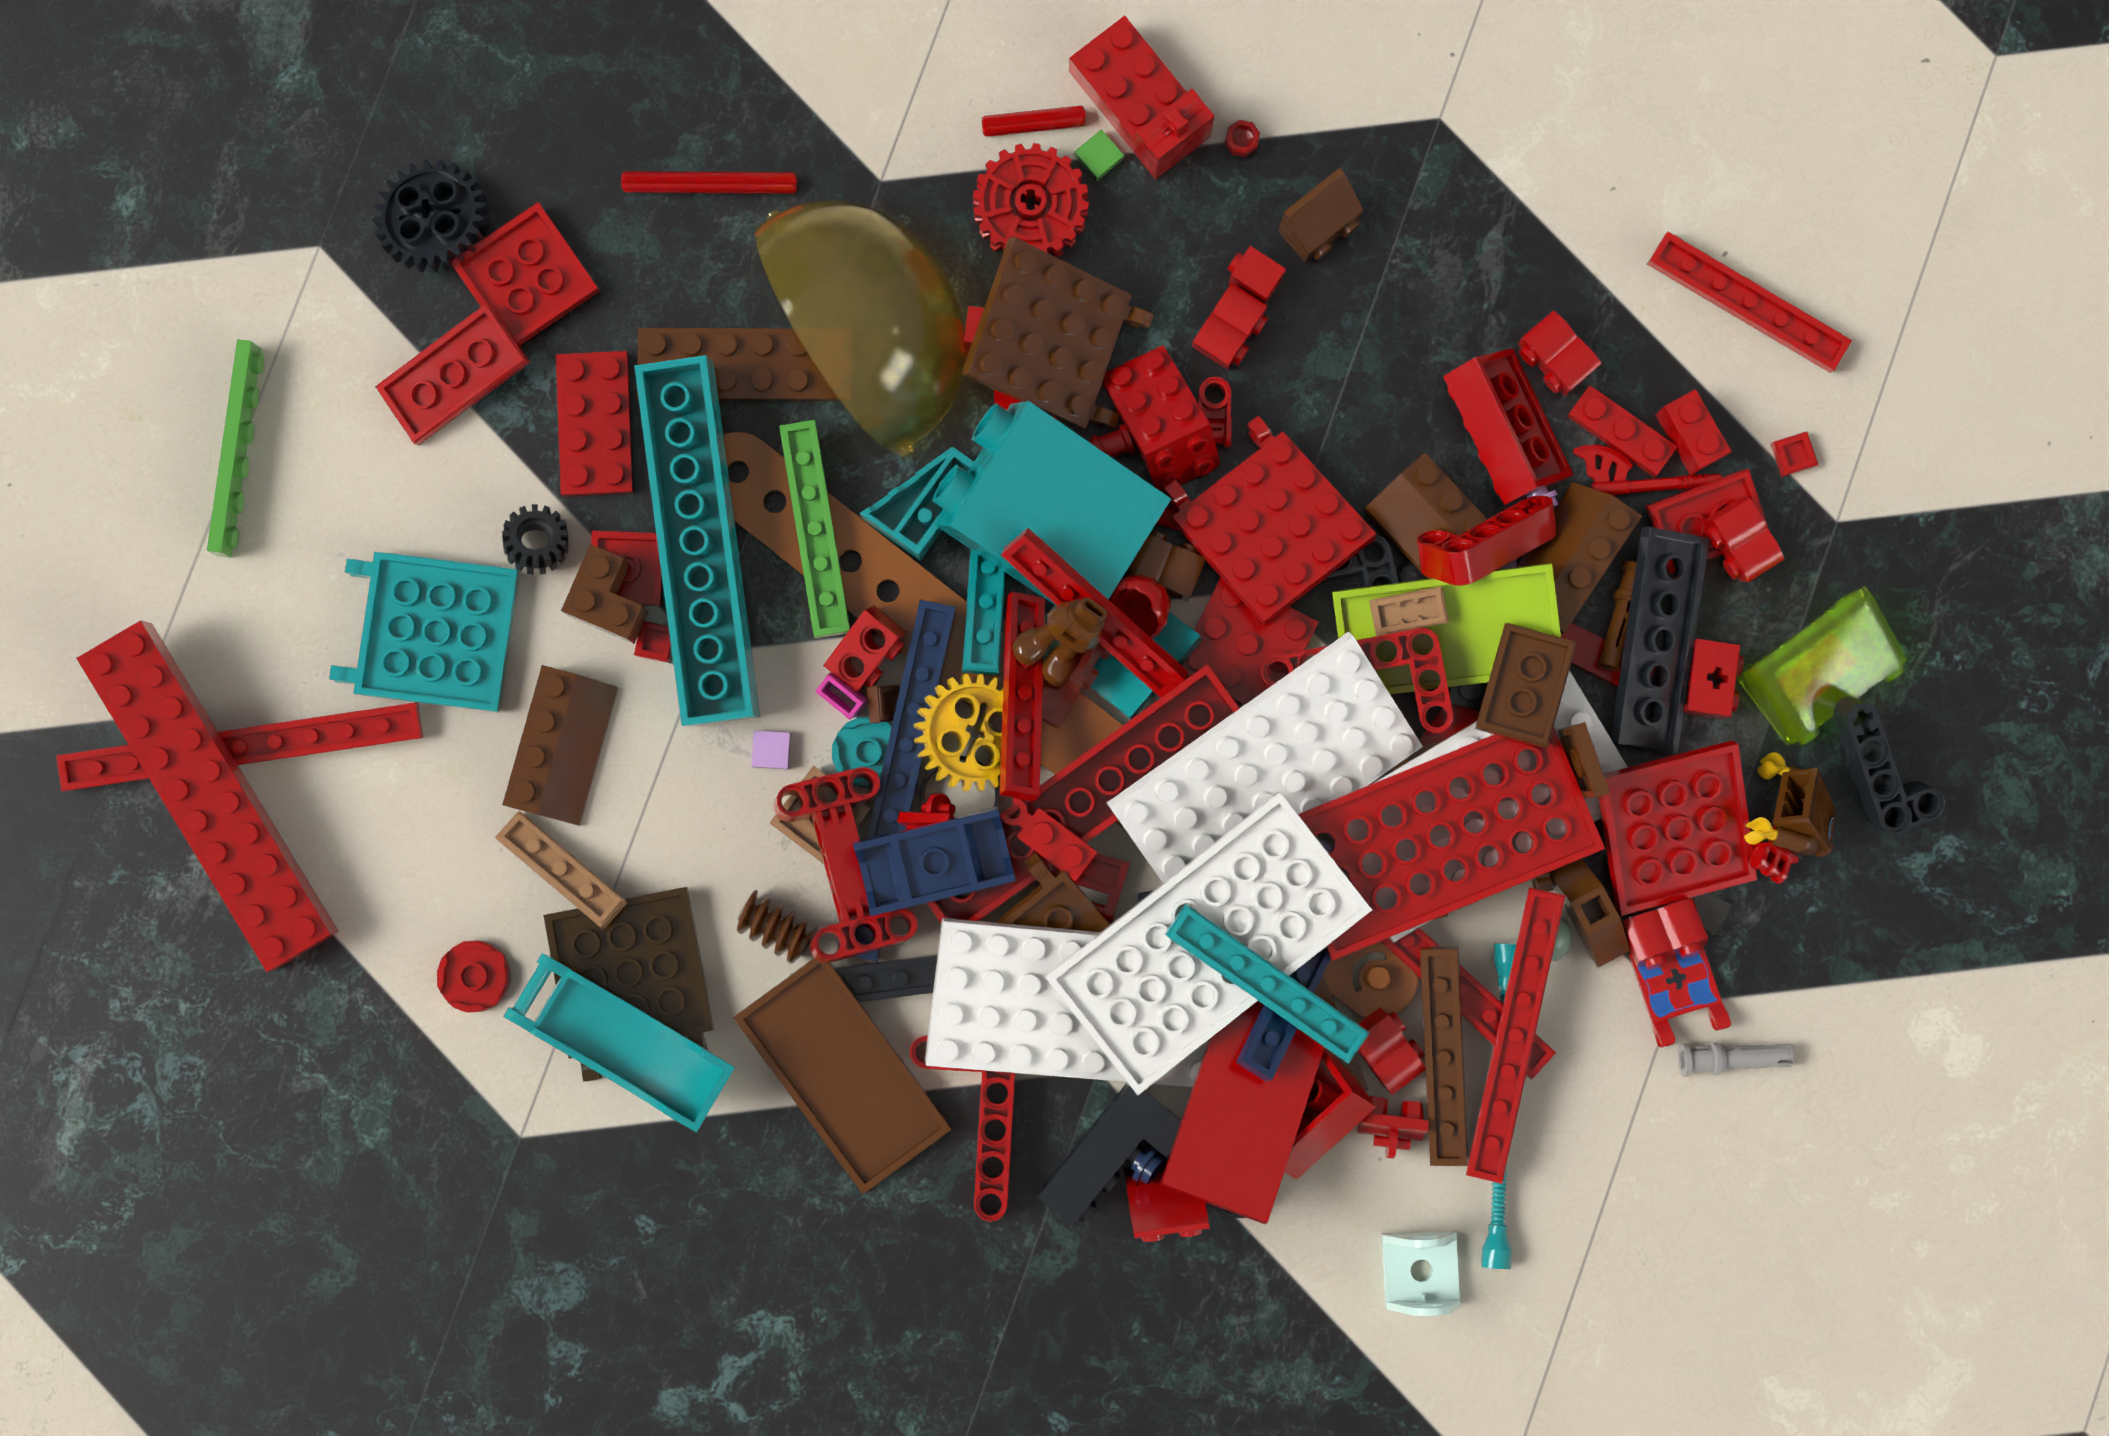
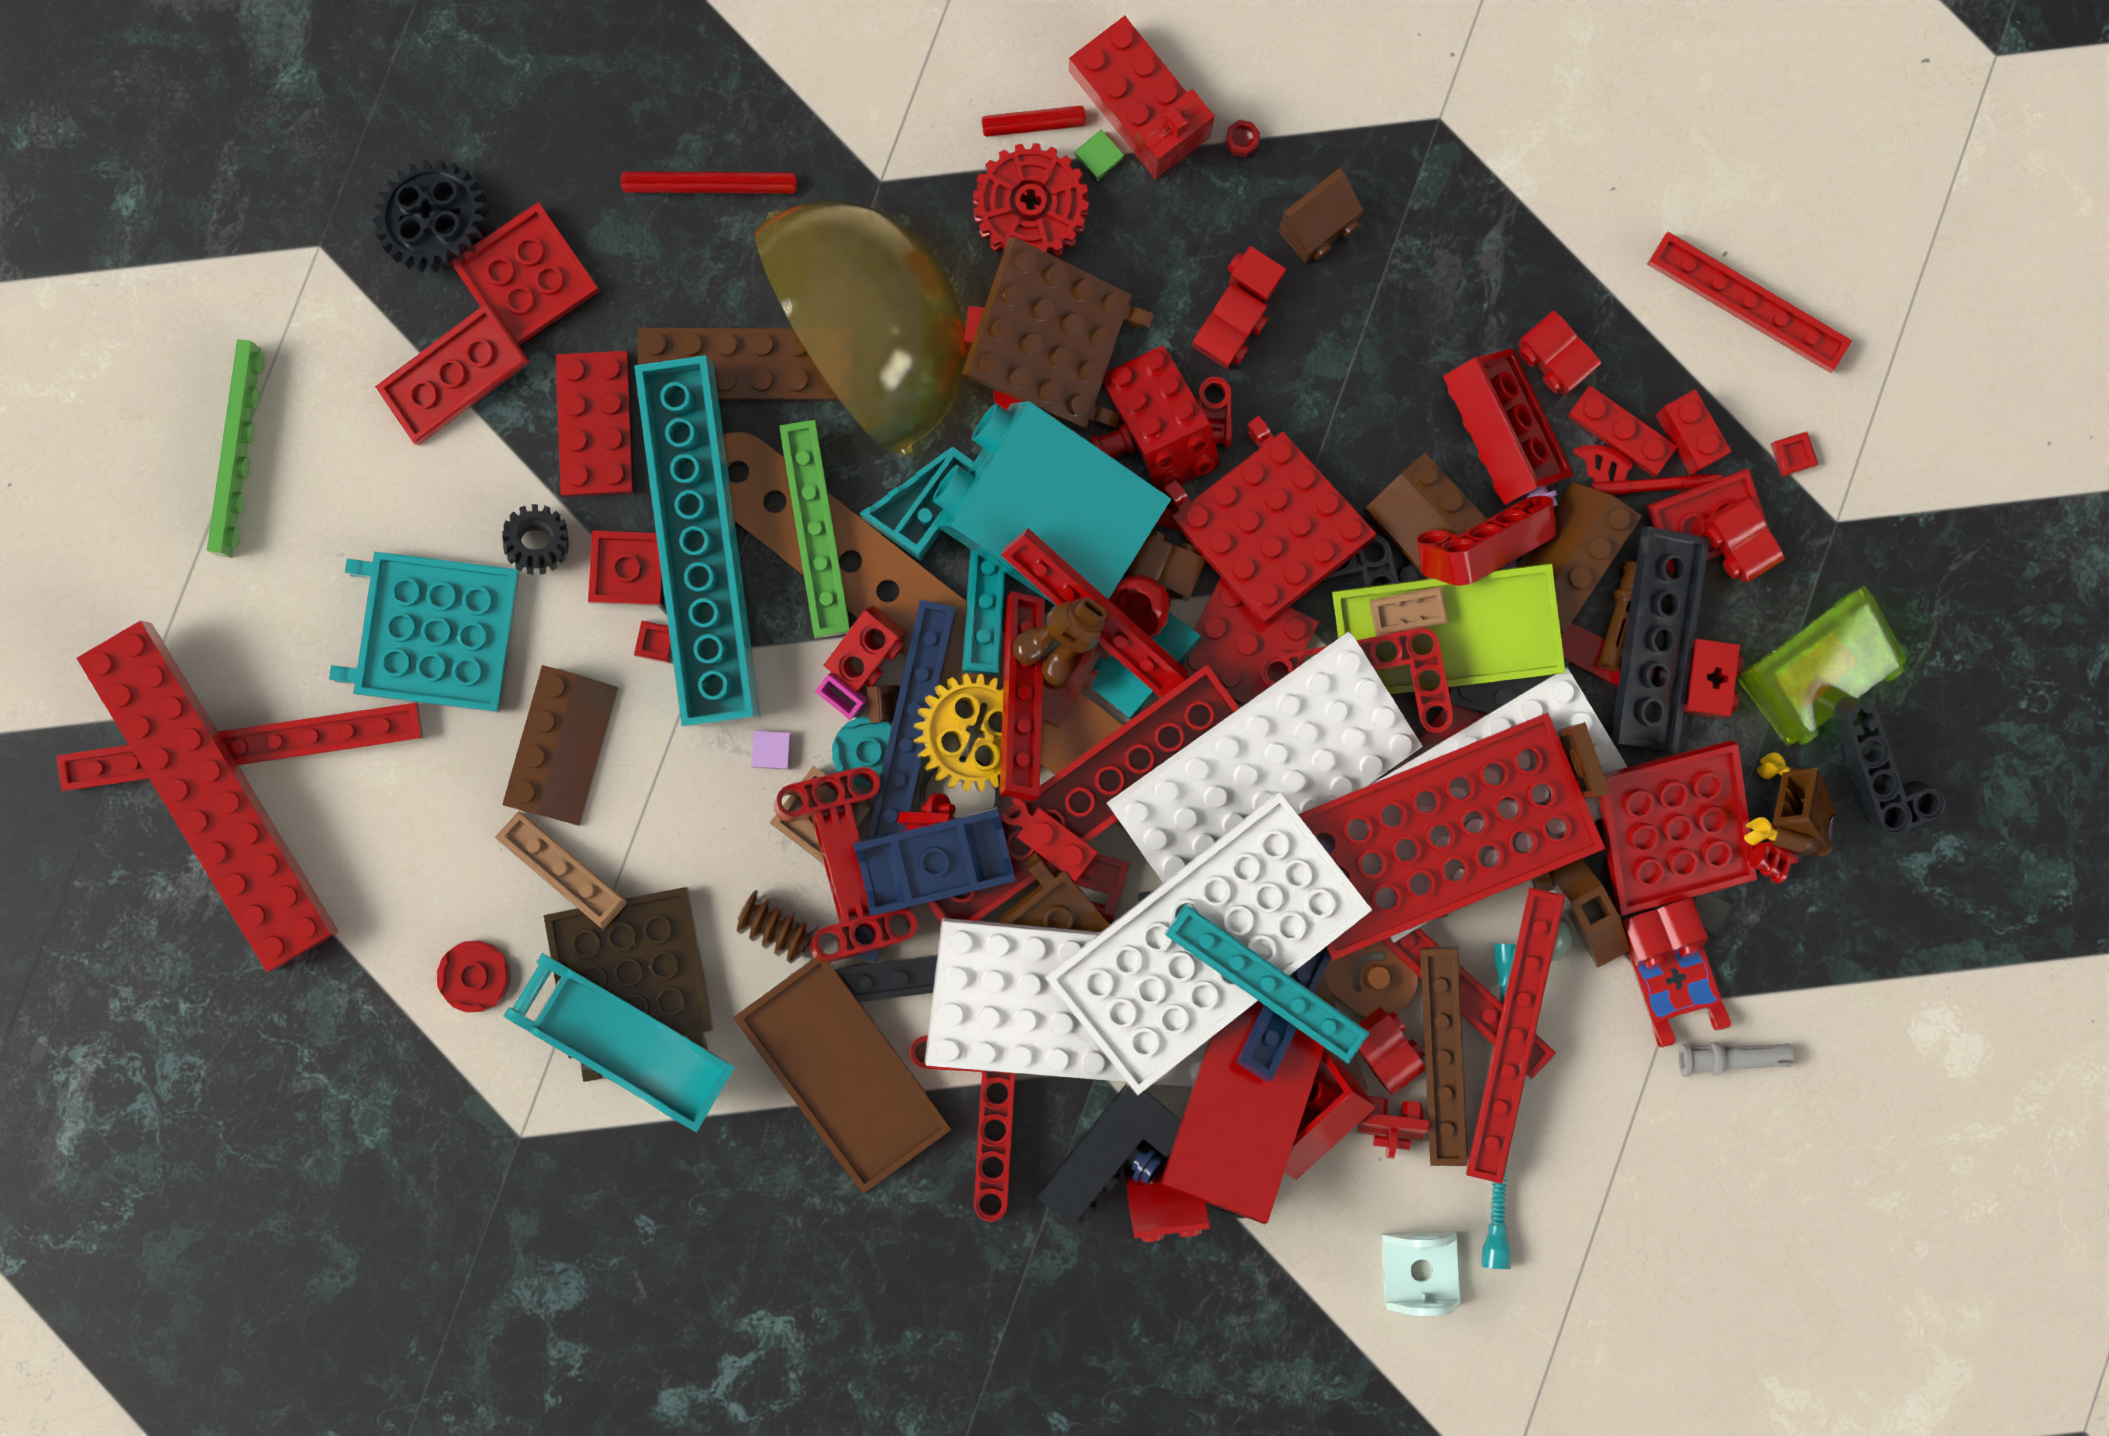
reddish brown brick [561,544,649,644] -> none
reddish brown tile [1475,622,1577,749] -> none

